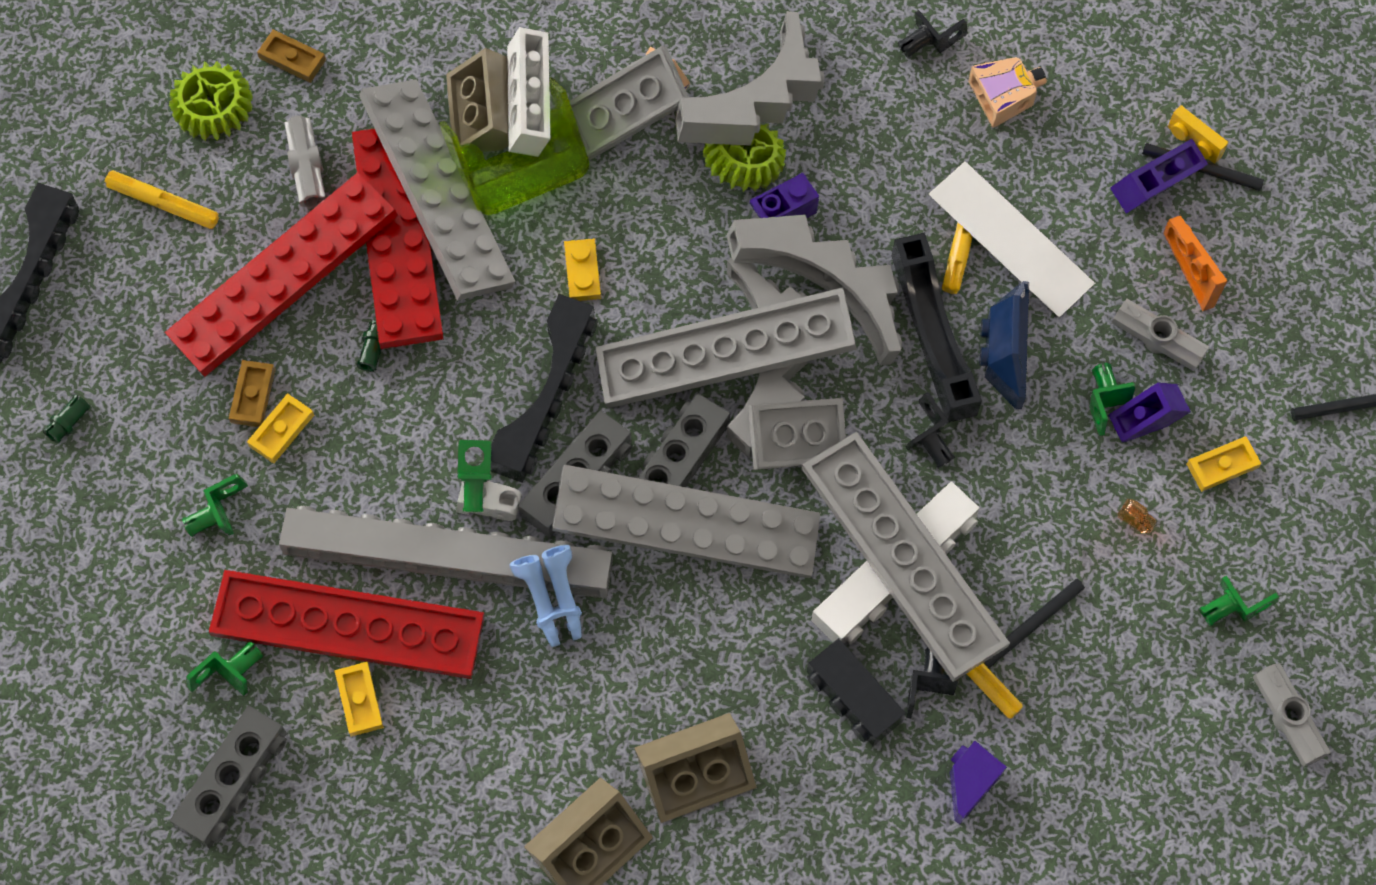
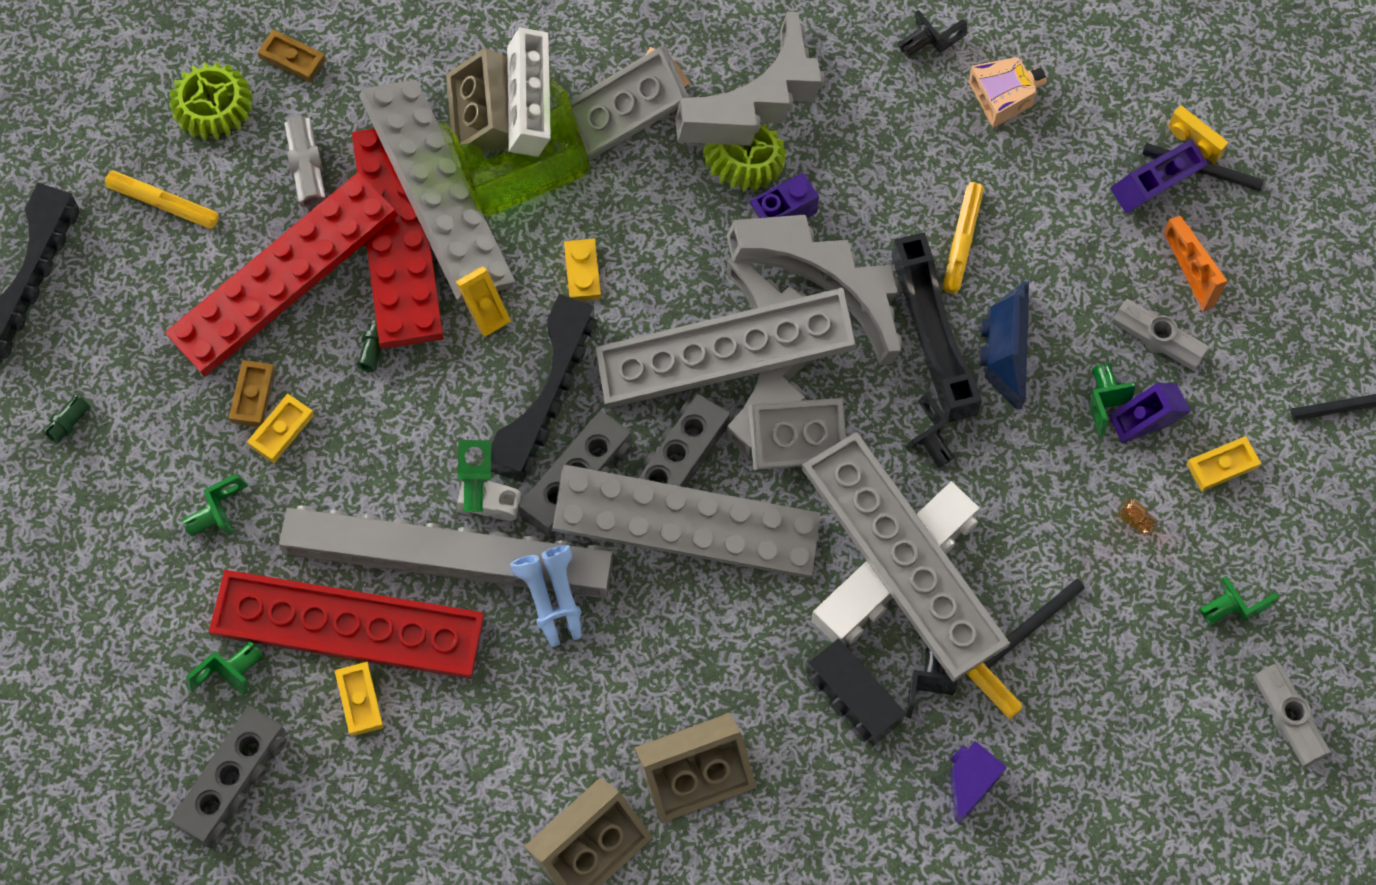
white sticker [929,162,1095,317] -> none
none -> yellow plate [456,266,511,337]

